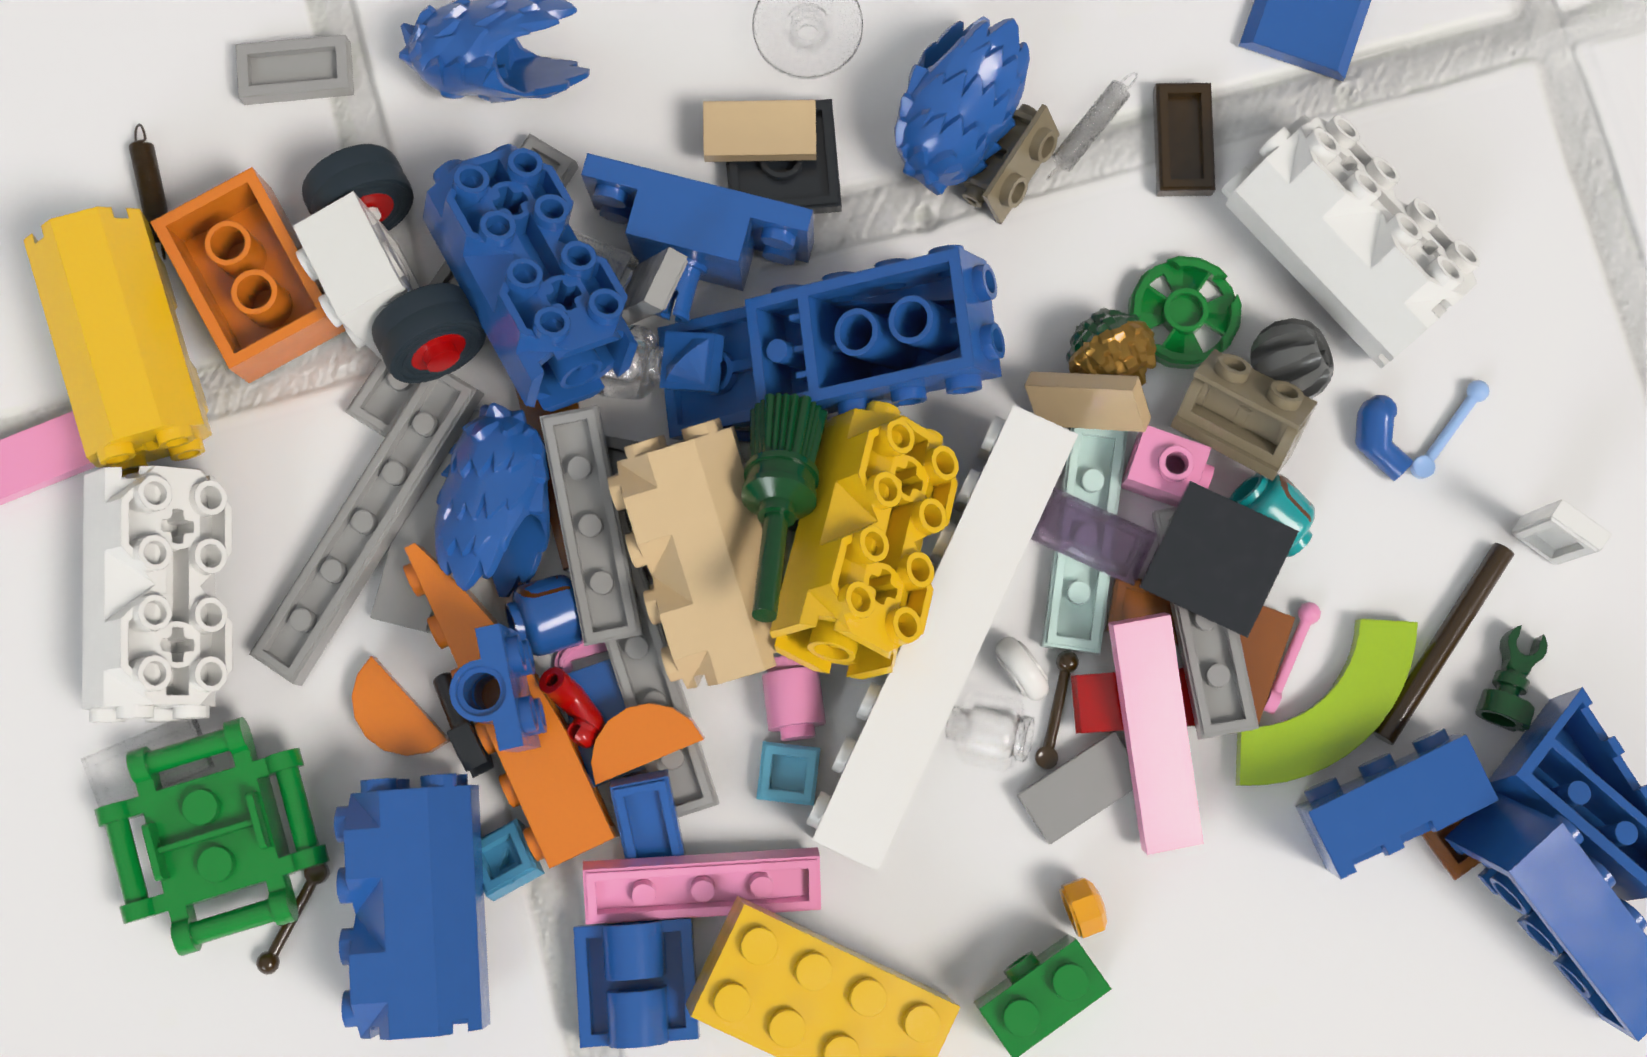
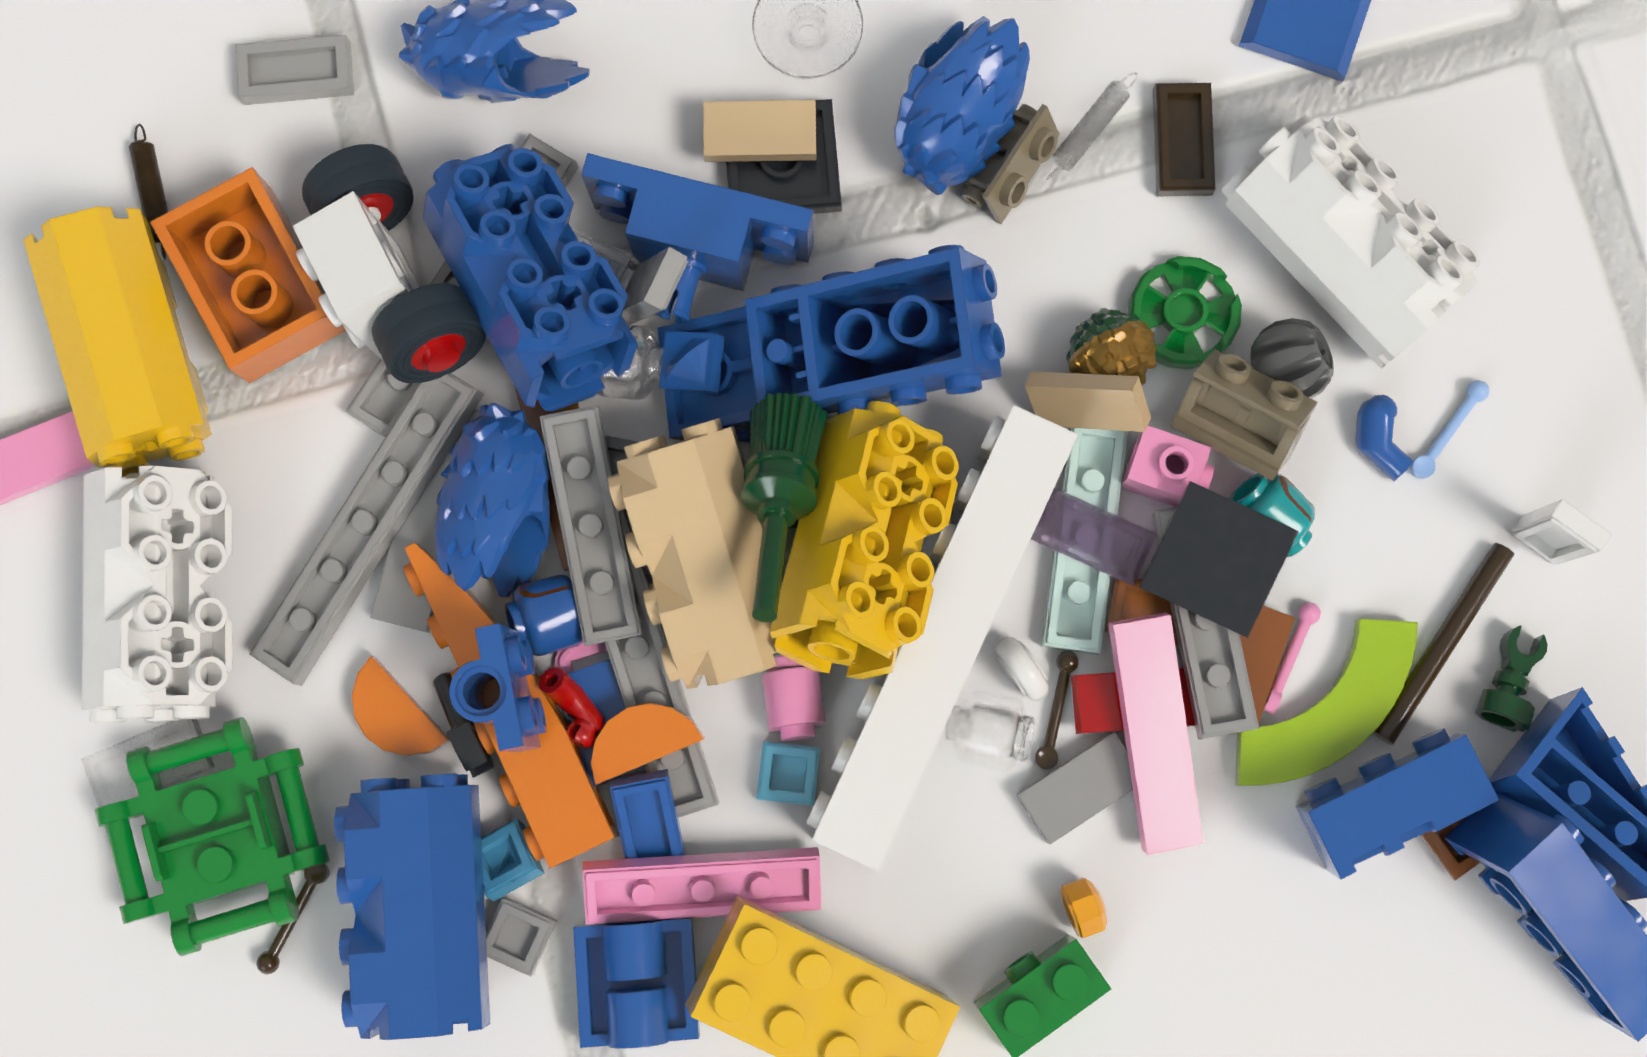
none -> light grey tile [486,897,558,977]

